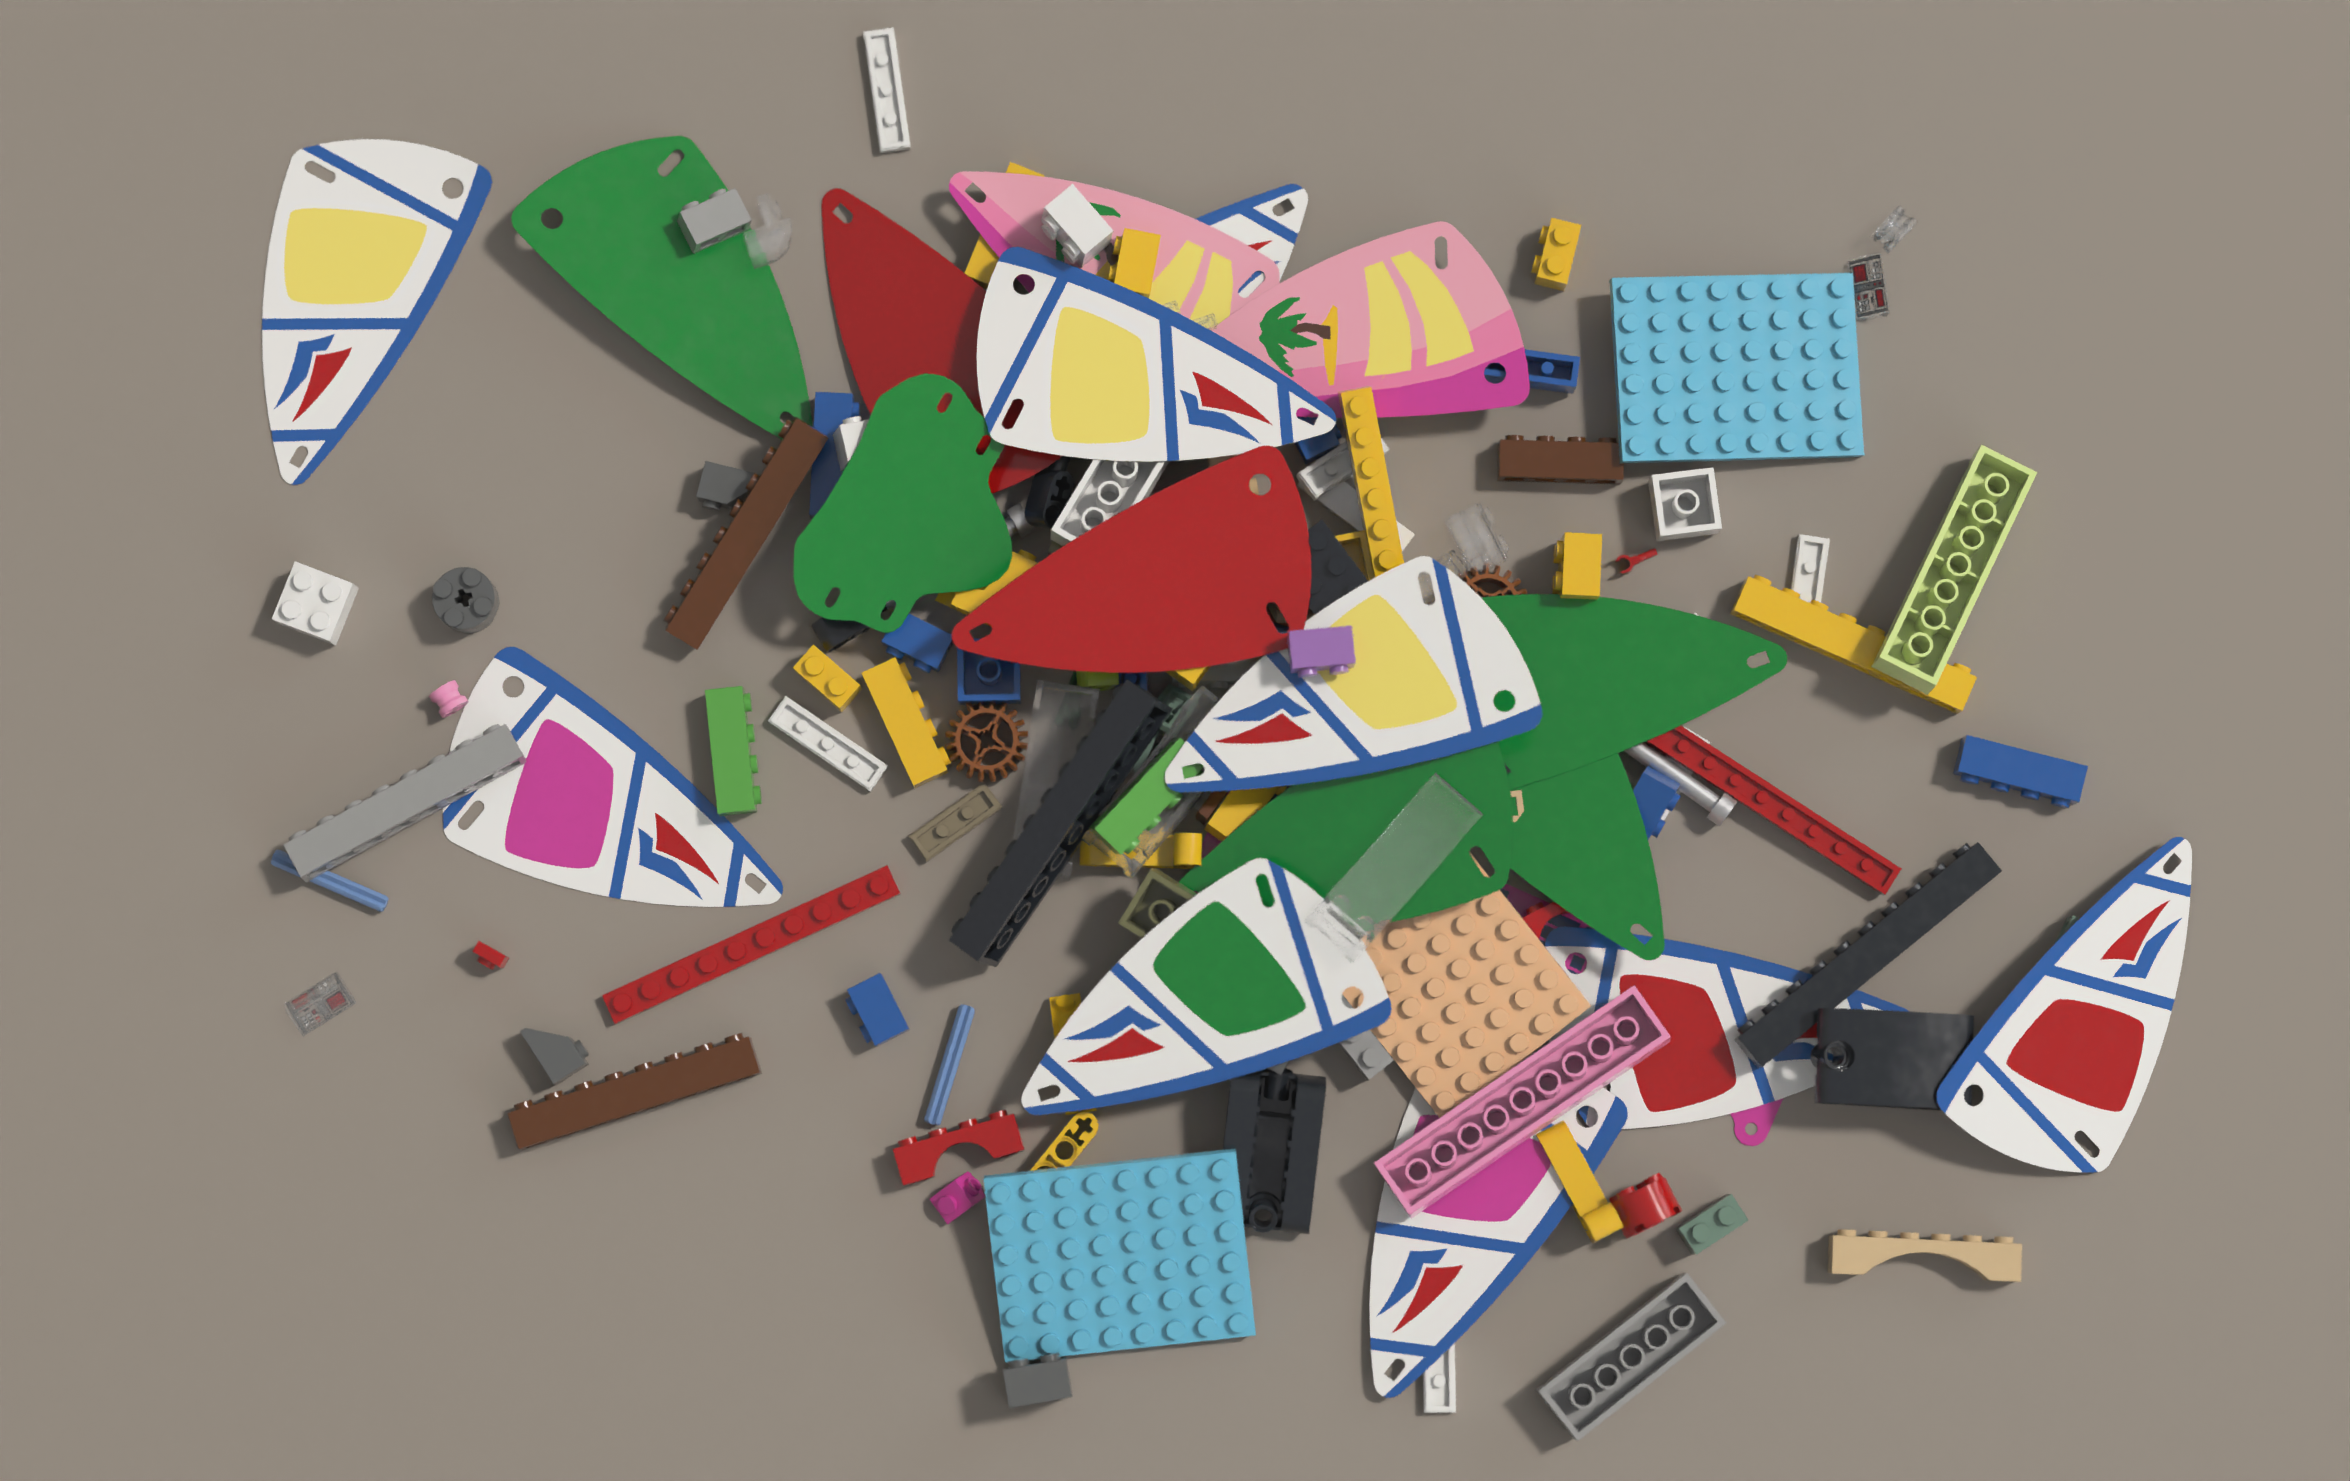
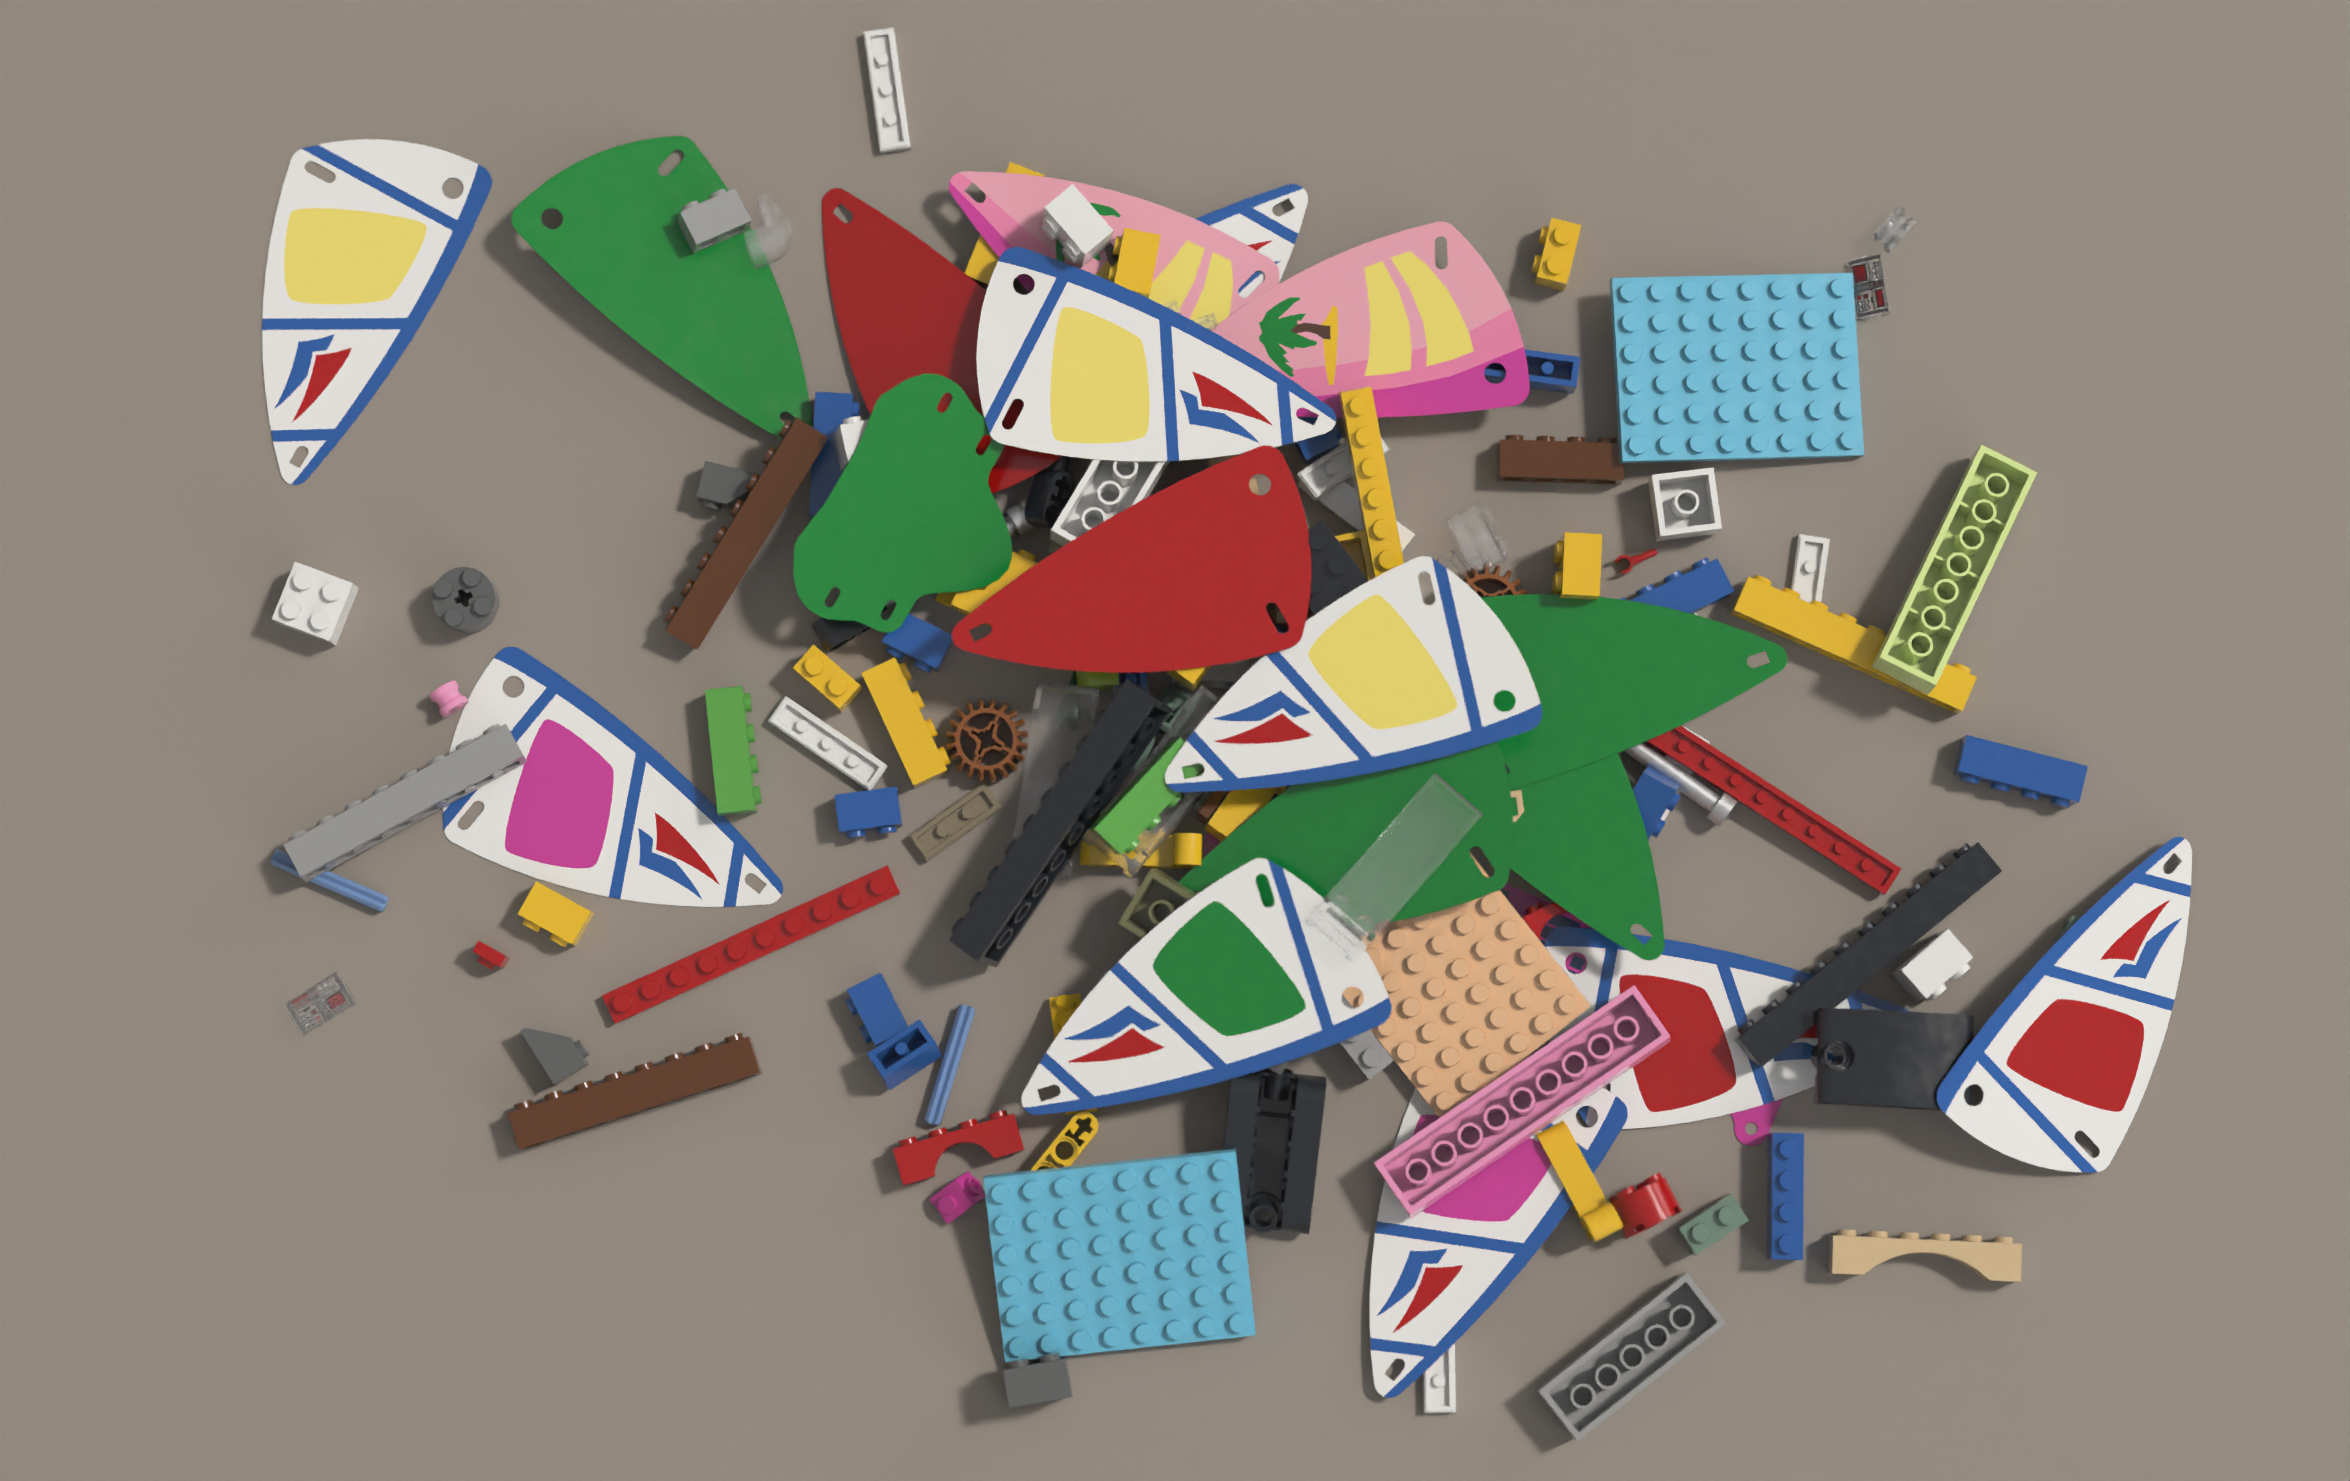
blue brick [957,638,1021,705] -> none
medium lavender brick [1287,625,1356,677] -> none
none -> yellow brick [518,881,594,948]
none -> blue brick [834,786,903,839]
none -> blue brick [867,1019,942,1091]
none -> blue brick [1620,557,1734,614]
none -> blue brick [1767,1133,1804,1260]
none -> white brick [1891,929,1973,1002]

